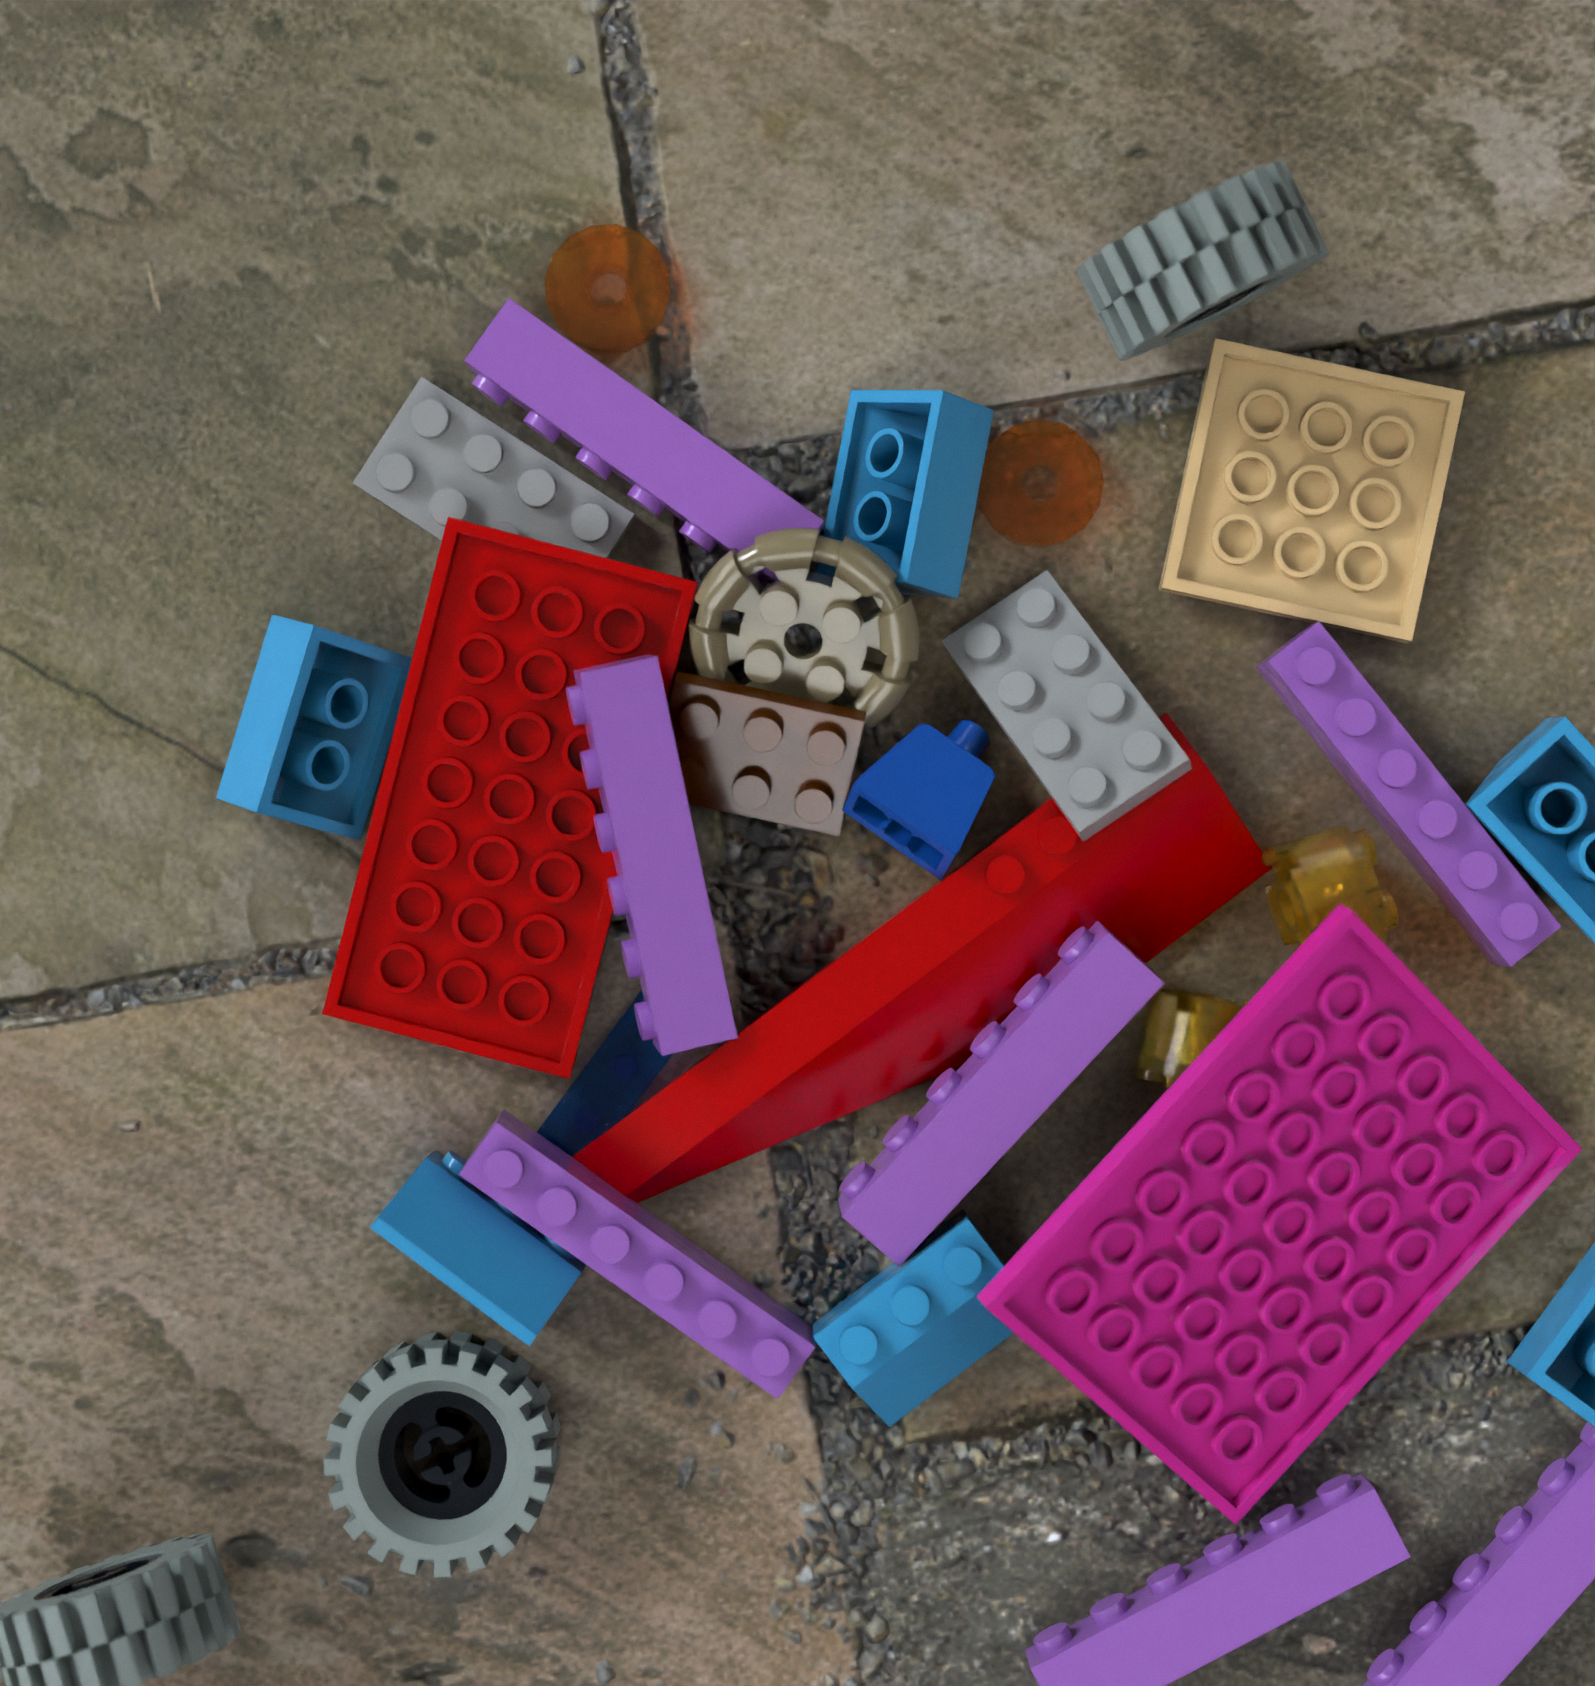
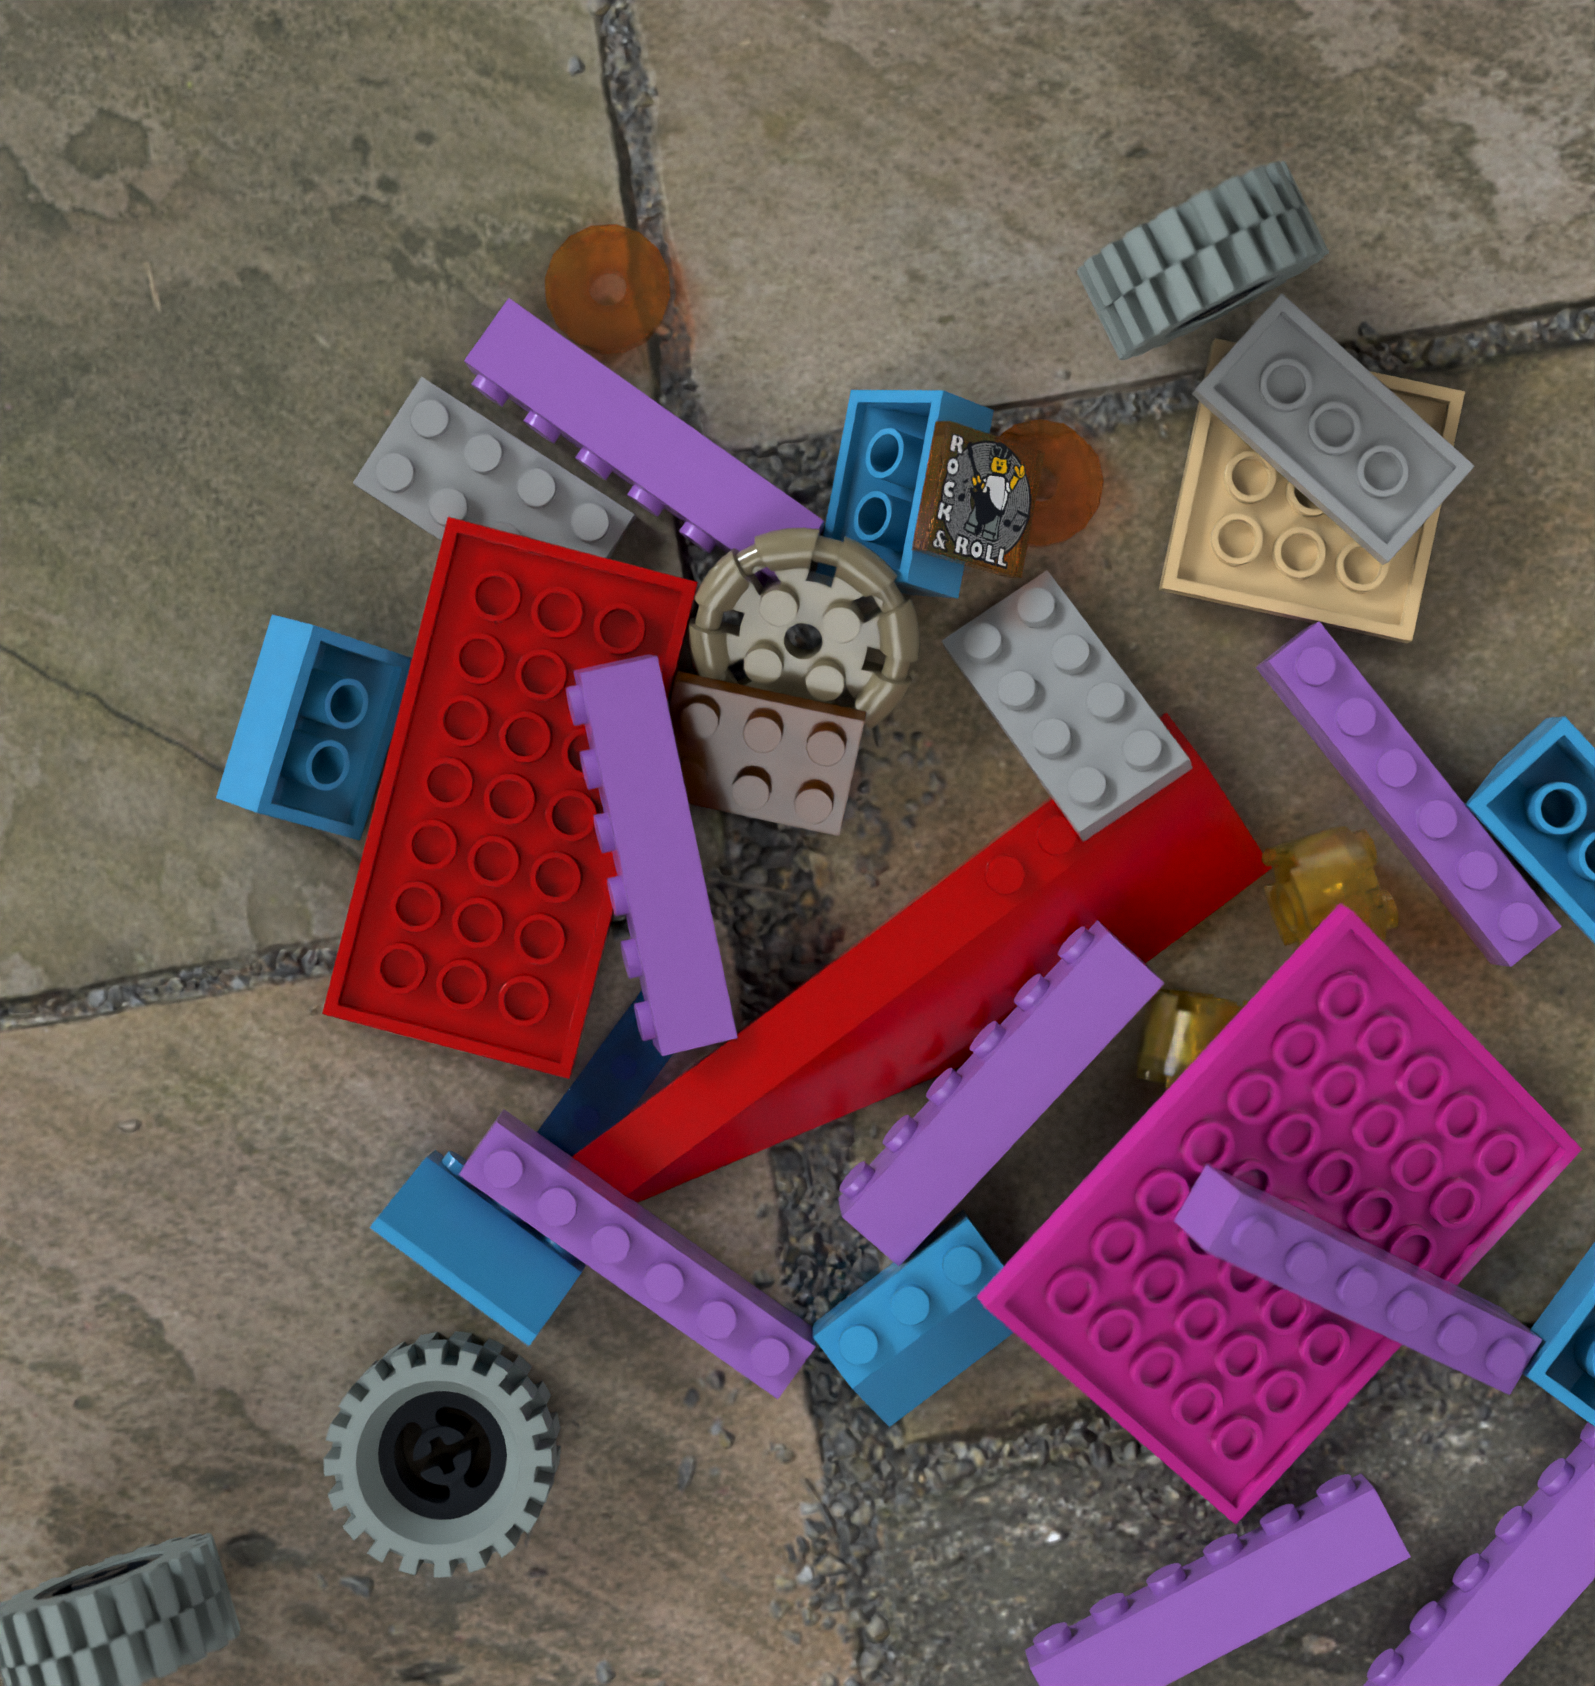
blue torso [842,720,996,880] -> none
none -> tile [911,421,1045,578]
none -> medium lavender brick [1174,1164,1543,1395]
none -> light grey plate [1192,293,1475,565]

